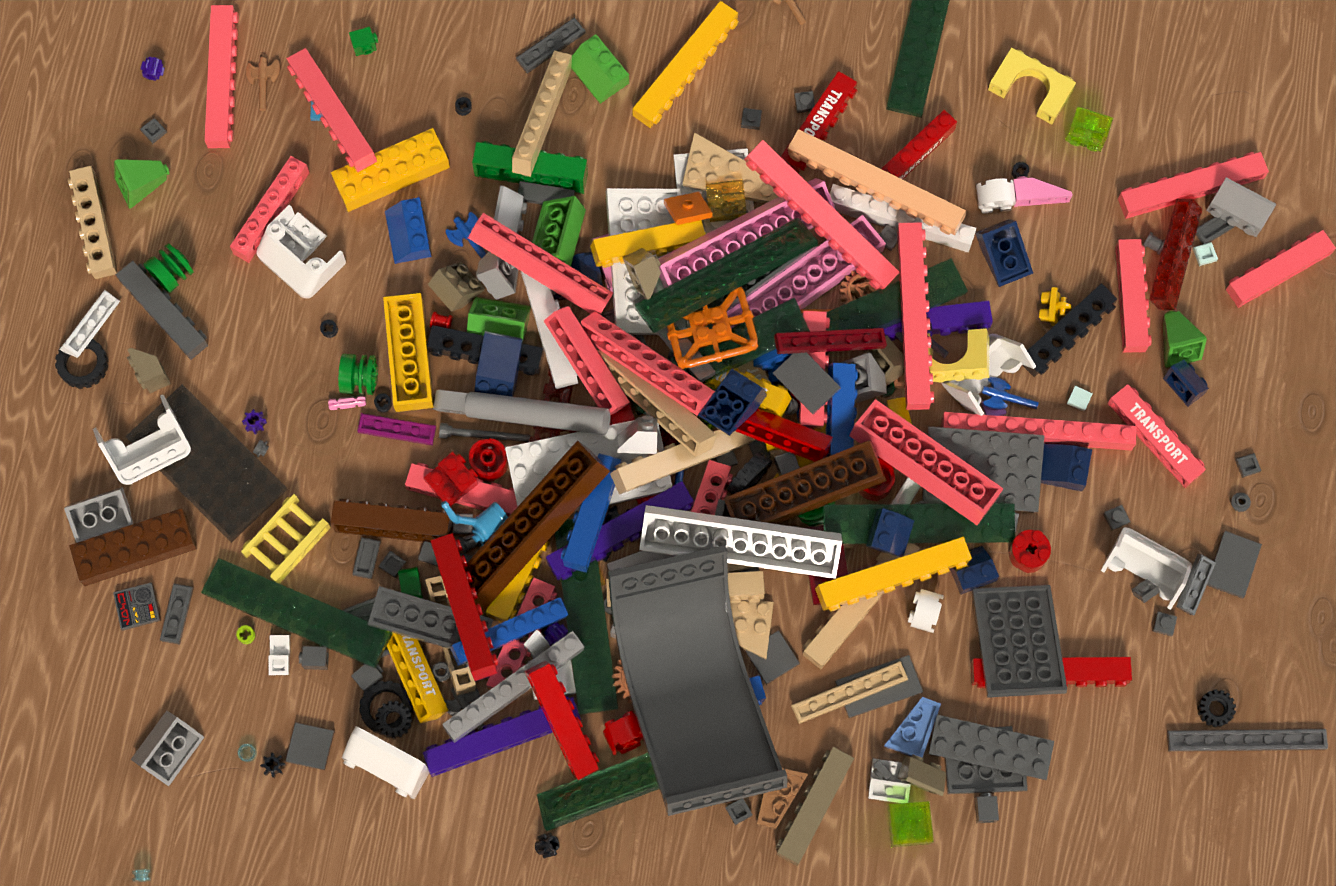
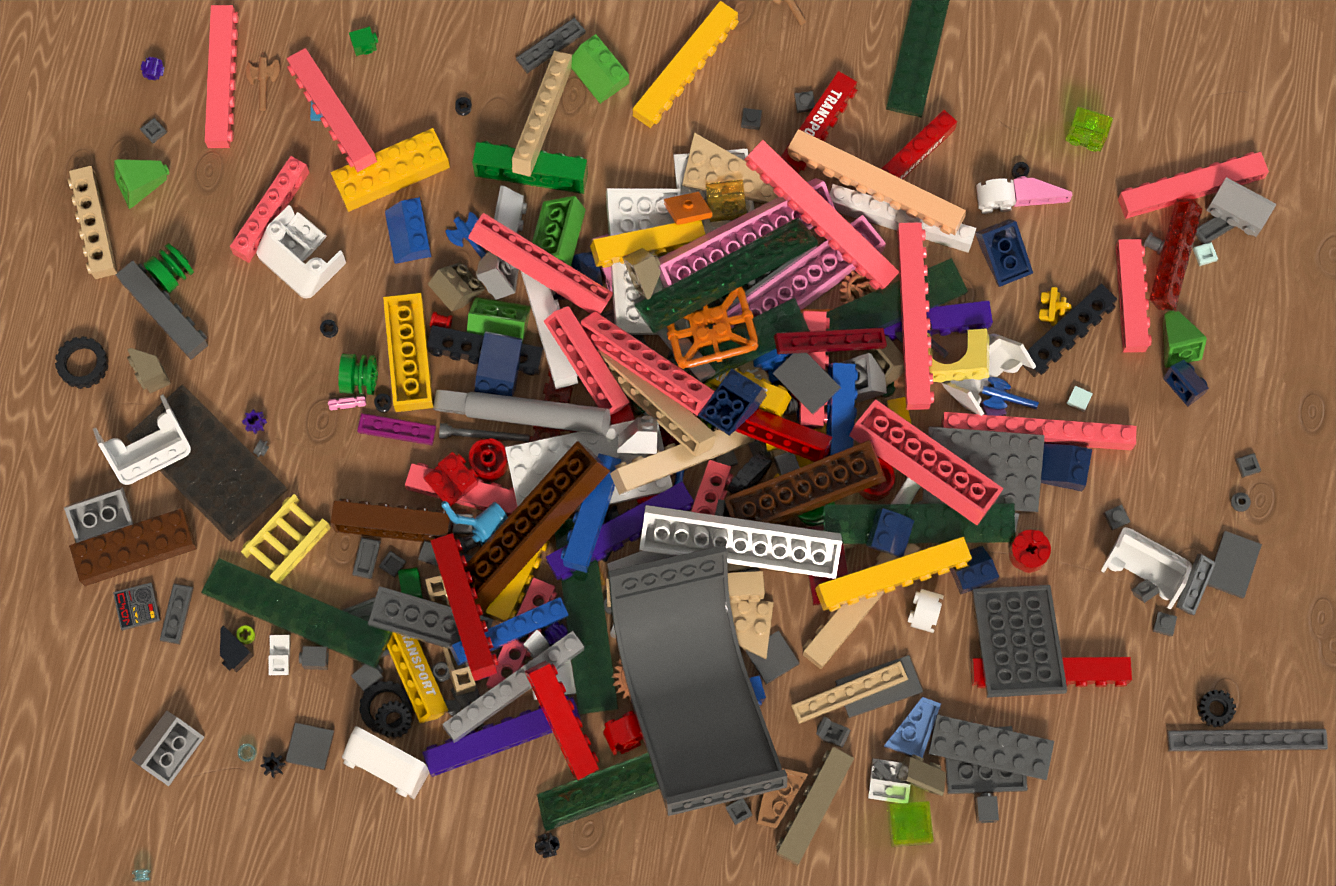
white slope [60,290,120,358] -> none
dark grey tile [518,181,575,205] -> none
dark grey plate [879,225,898,251] -> none
light yellow arch [988,47,1076,124] -> none
coral brick [1107,384,1206,488] -> none
coral brick [1226,230,1336,308] -> none
none -> black slope [220,625,253,673]
none -> dark grey bracket [816,717,851,748]

